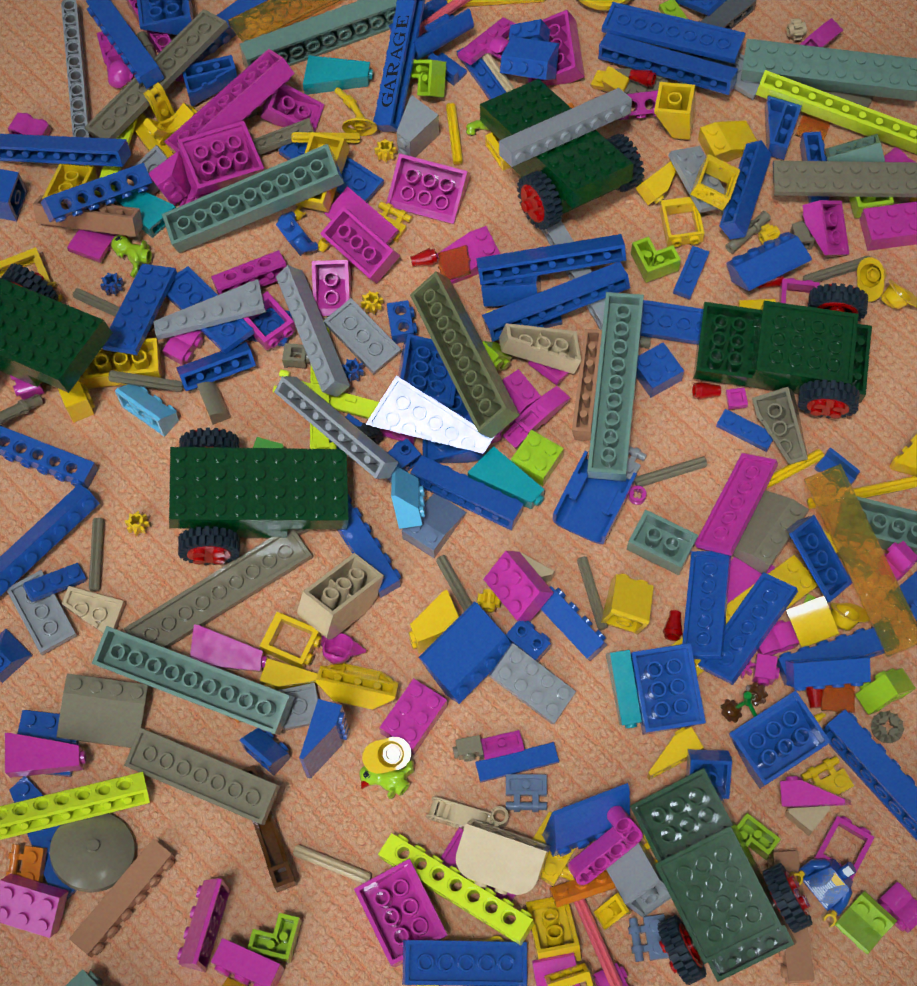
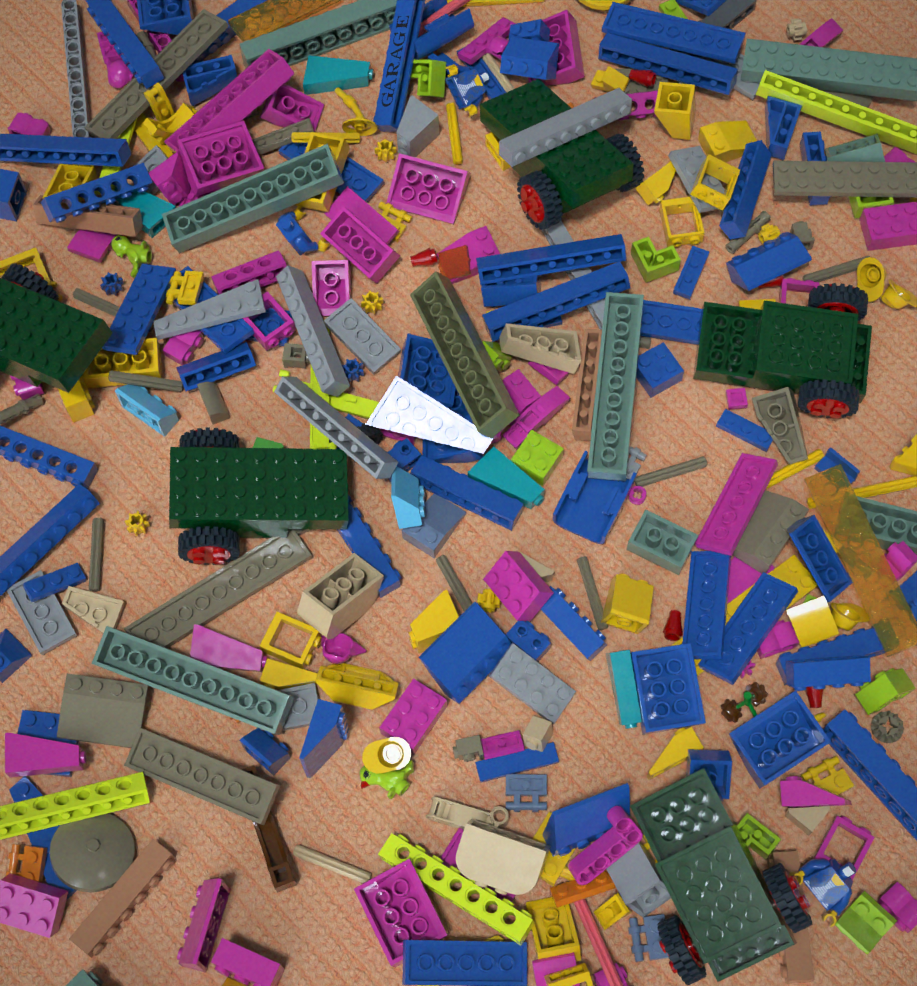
lime brick [247,913,302,963] -> none
blue brick [387,300,417,344] -> none
lime arm [466,120,489,135] -> none
red cone [692,381,721,400] -> none
dark pink brick [752,653,780,686] -> none
clear orange piece [795,113,831,140] -> none
dark pink slope [802,200,850,255] -> none
clear orange piece [821,683,855,714] -> none
none -> yellow plate [166,270,205,305]
none -> blue torso [445,64,489,118]
none -> tan brick [523,716,553,752]

